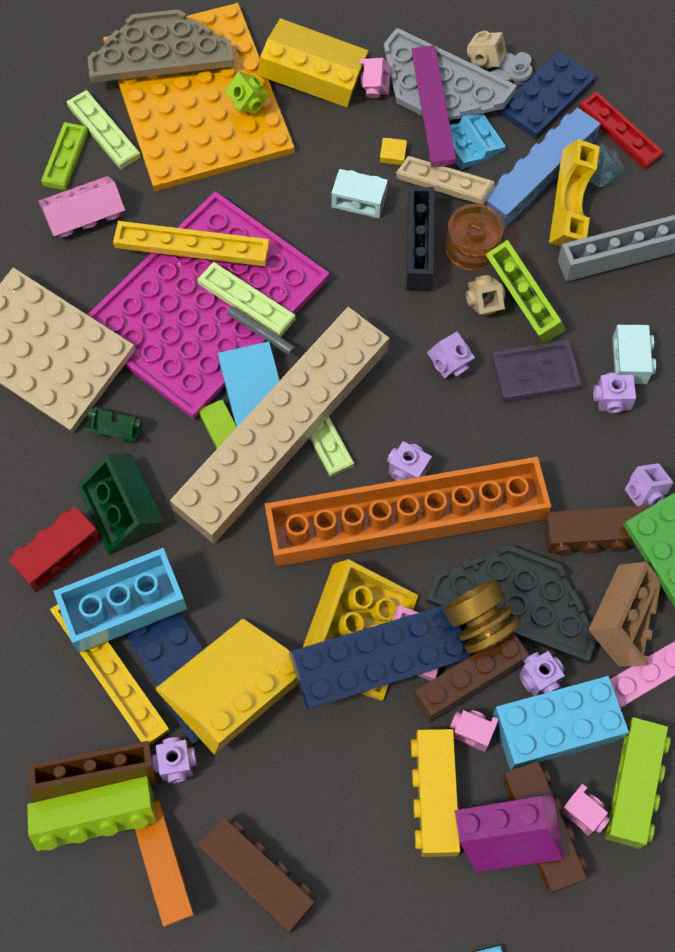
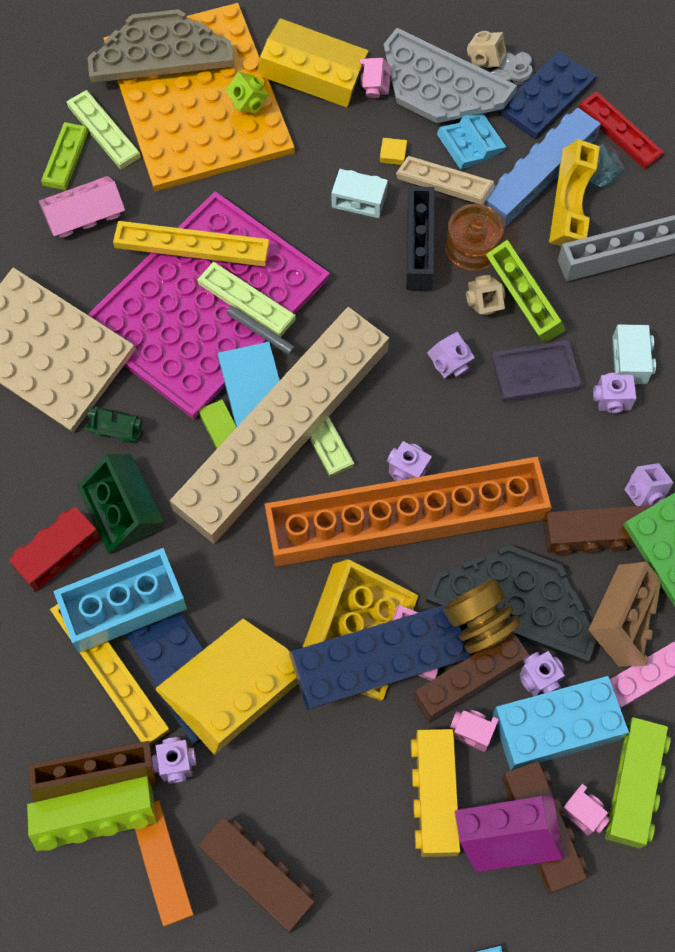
magenta tile [411,45,456,168] -> none

